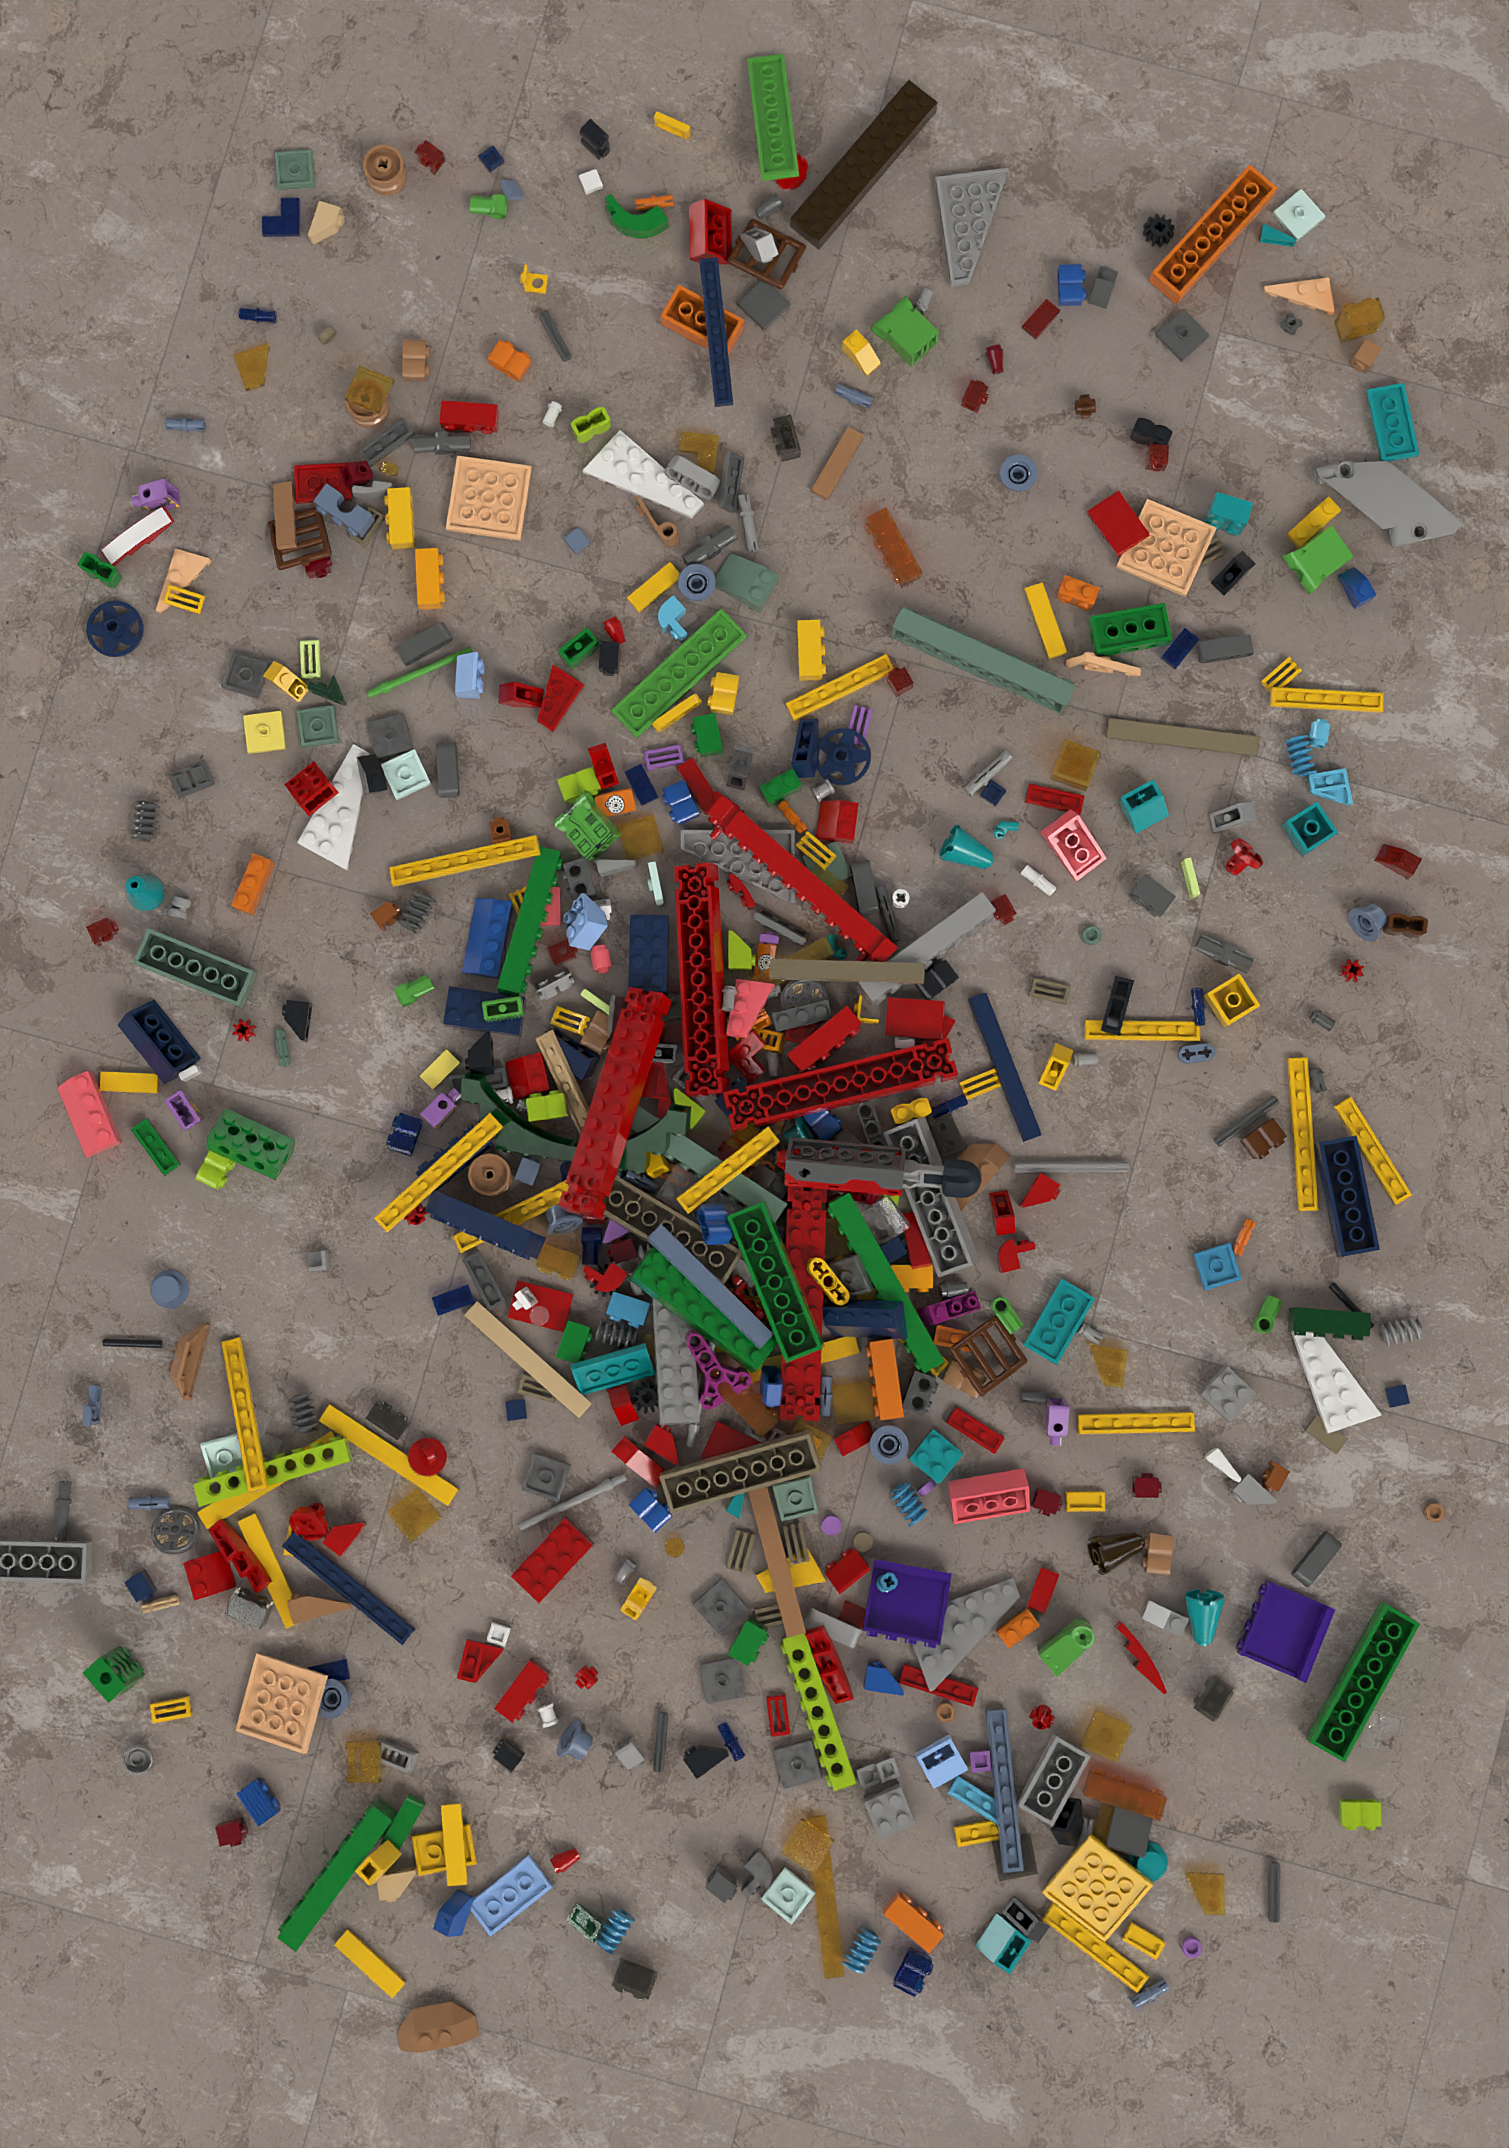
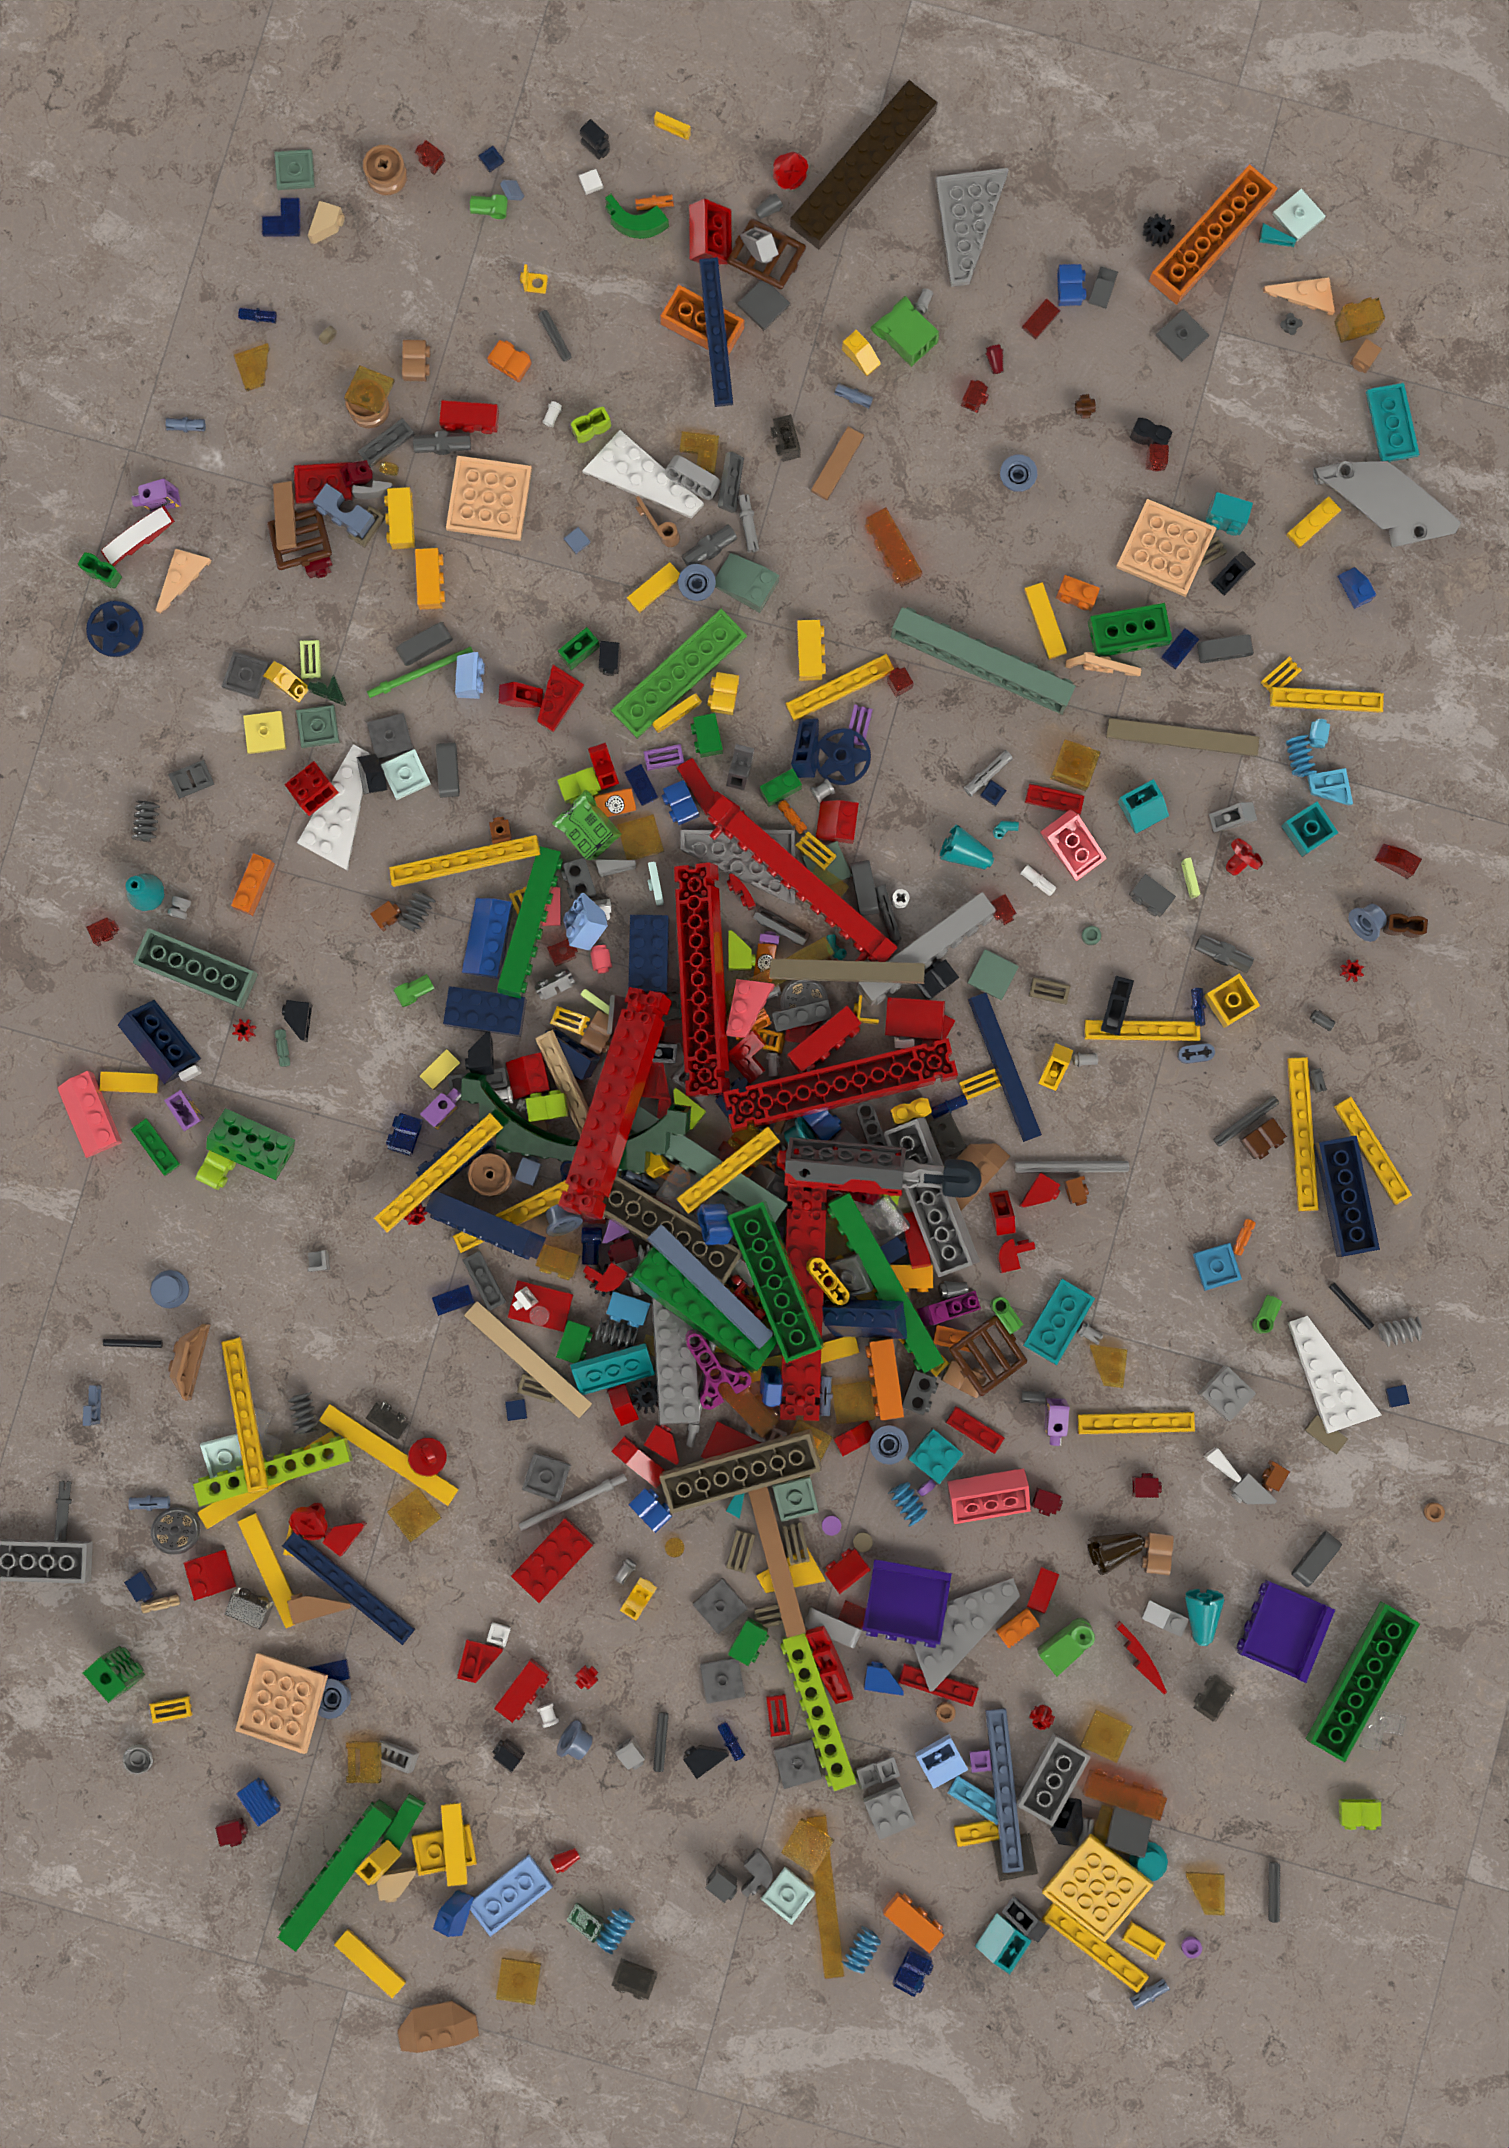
yellow tile [163,584,205,615] -> none
red slope [208,1519,272,1593] -> none
bright green brick [482,996,525,1023] -> none
red cone [603,616,626,645] -> none
medium azure brick [658,595,687,642] -> none
light grey pin [722,986,737,1011] -> none
bright green plate [747,54,799,181] -> none
dark azure bush [876,1573,898,1592] -> none
yellow tile [1065,1491,1105,1512] -> none
red tile [1087,490,1150,557] -> none
bright green piece [1282,526,1354,595] -> none
dark green brick [1288,1307,1371,1341] -> none
none -> clear yellow plate [496,1957,541,2005]
none -> sand green tile [967,949,1019,1000]
none -> dark orange brick [1063,1176,1089,1206]

